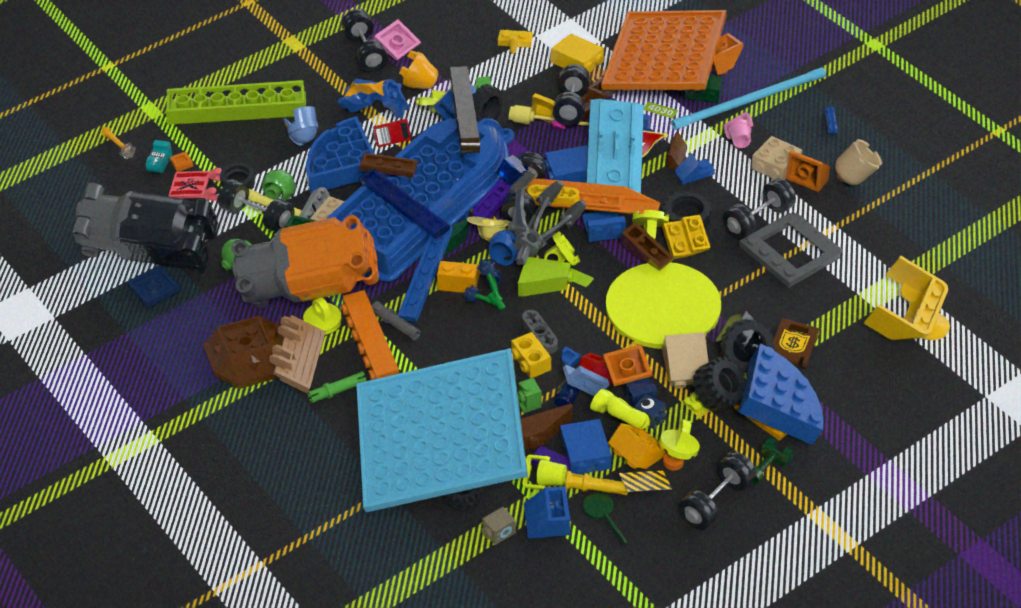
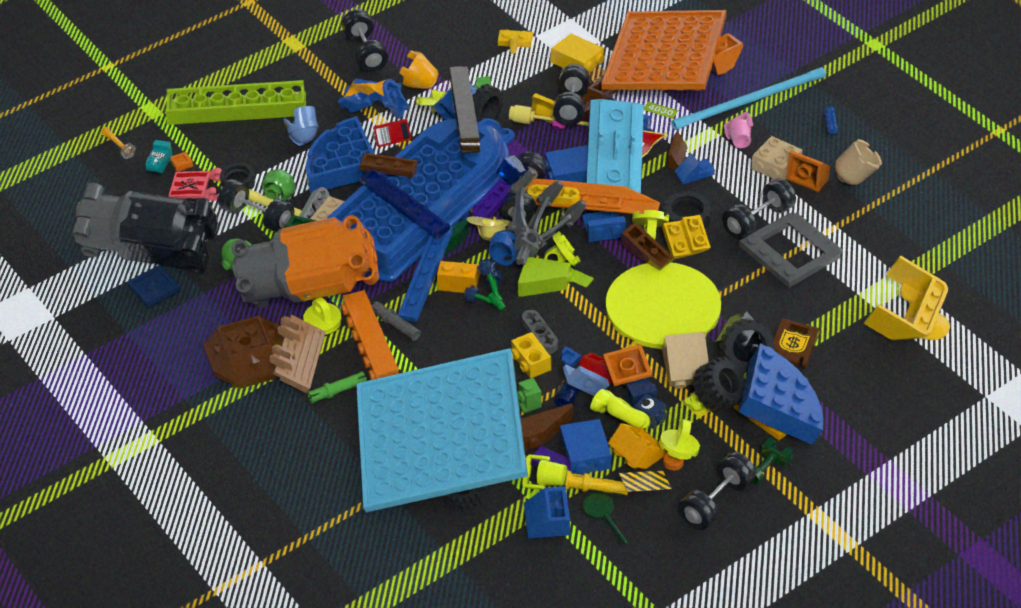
bright pink slope [373,20,421,61] -> none
dark tan brick [482,507,516,545] -> none
dark green brick [684,75,722,103] -> none

